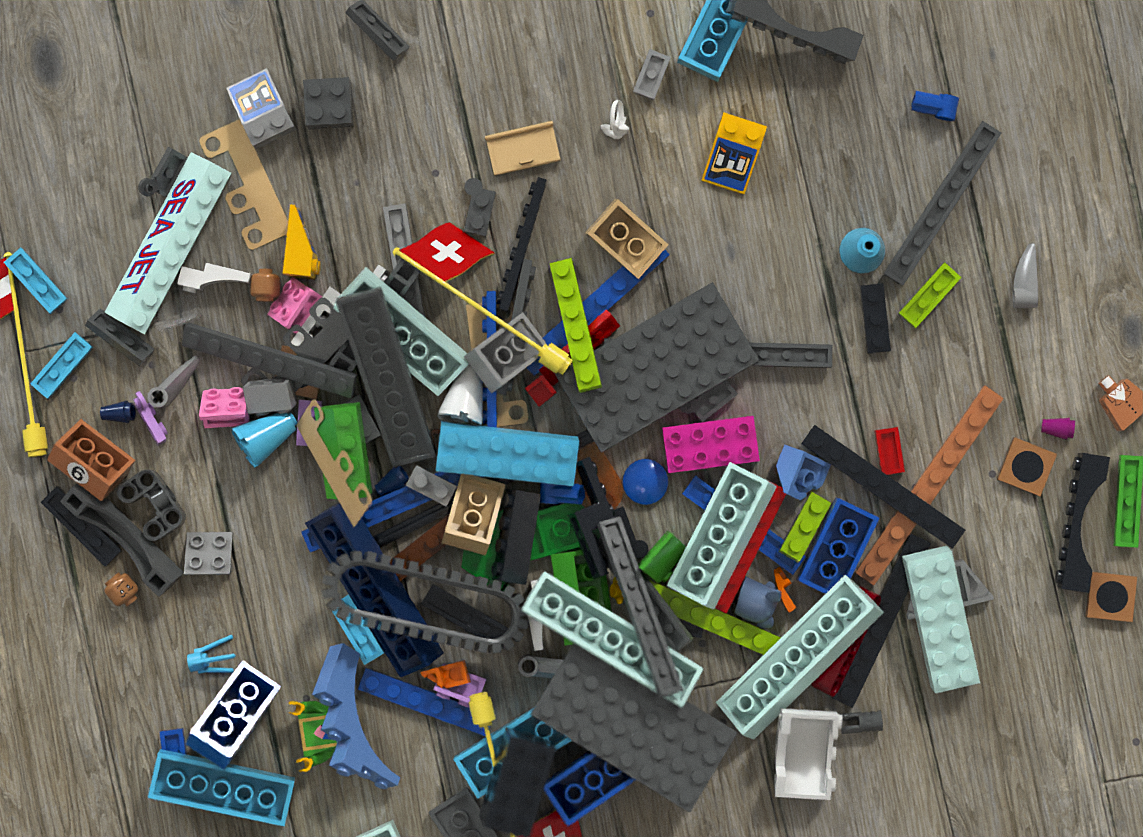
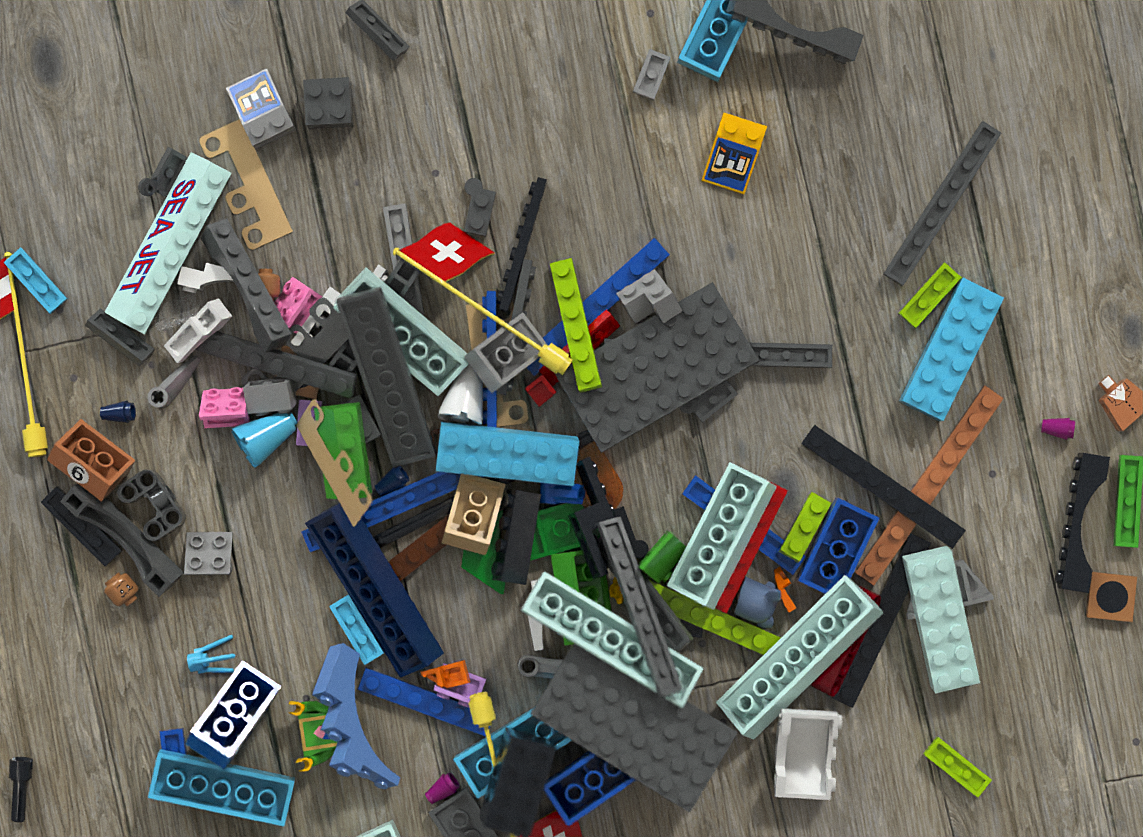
medium azure plate [30,332,94,399] -> none
lavender hinge [133,391,168,446] -> none
yellow slope [283,204,321,280] -> none
dark grey piece [321,551,529,653] -> none
light grey plate [406,465,457,507] -> none
black plate [421,584,508,648] -> none
tan door [485,121,561,176] -> none
tan slope [585,199,669,279] -> none
white piece [601,100,629,140] -> none
blue dish [623,459,668,505] -> none
dark pink brick [662,416,760,473] -> none
medium blue slope [776,445,831,500] -> none
dark grey hinge [839,710,883,734] -> none
medium azure cone [840,228,885,273] -> none
black plate [860,283,891,354] -> none
red tile [874,427,905,475] -> none
blue piece [911,91,959,121] -> none
medium nougat tile [997,437,1057,496] -> none
light grey piece [1012,243,1038,308] -> none
none -> black piece [9,757,33,823]
none -> white slope [164,299,232,363]
none -> dark grey arch [201,218,292,353]
none -> magenta cone [425,772,460,804]
none -> light grey brick [616,269,682,323]
none -> medium azure brick [899,278,1004,422]
none -> lime plate [923,736,992,798]

